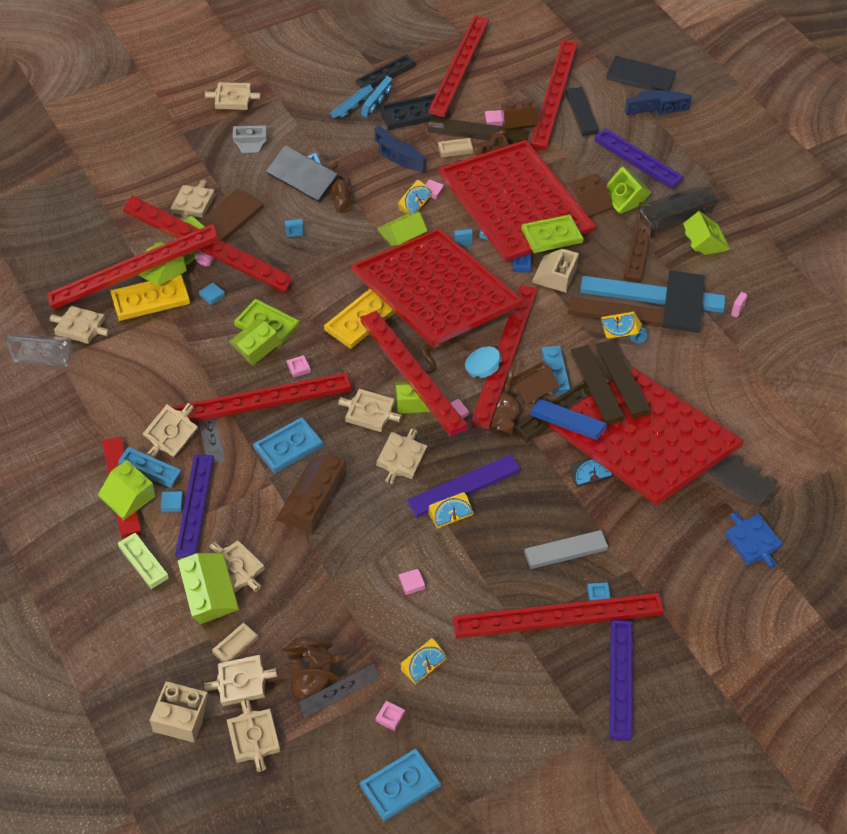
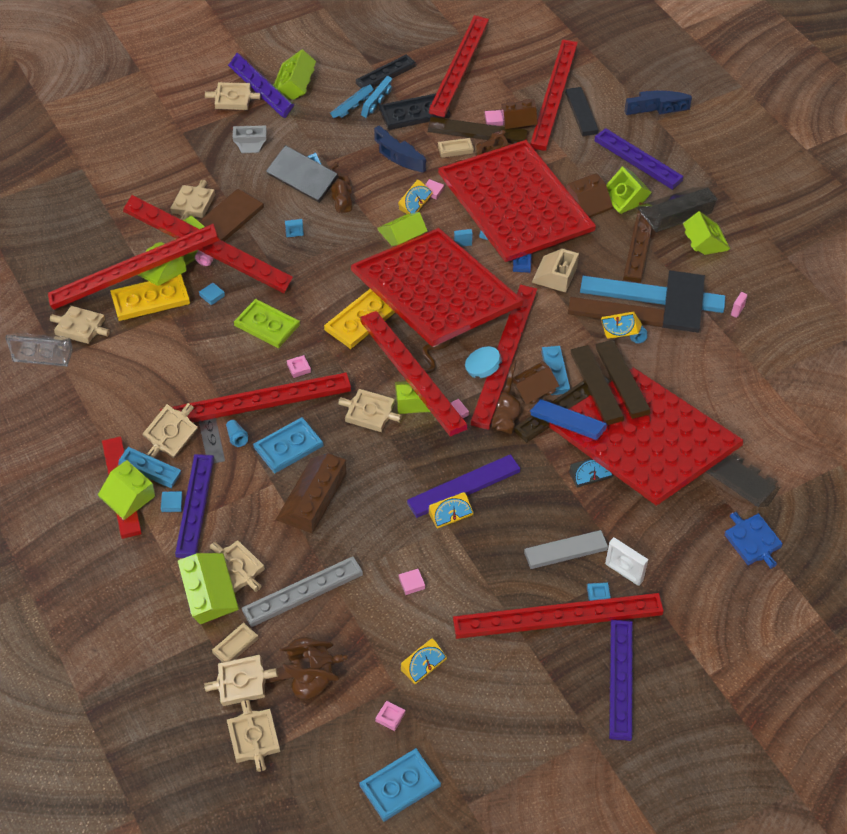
yellowish green plate [118,533,169,589] -> none
tan slope [150,682,208,743] -> none
lime slope [229,319,281,366] -> none
flat silver sticker [299,664,379,717] -> none
tan plate [376,429,427,484] -> none
lime tile [521,215,584,253] -> none
black tile [606,56,676,91] -> none
none -> dark azure cone [226,420,248,447]
none -> dark purple tile [228,53,294,118]
none -> light grey tile [242,556,363,627]
none -> lime slope [274,49,316,100]
none -> white tile [605,537,648,586]

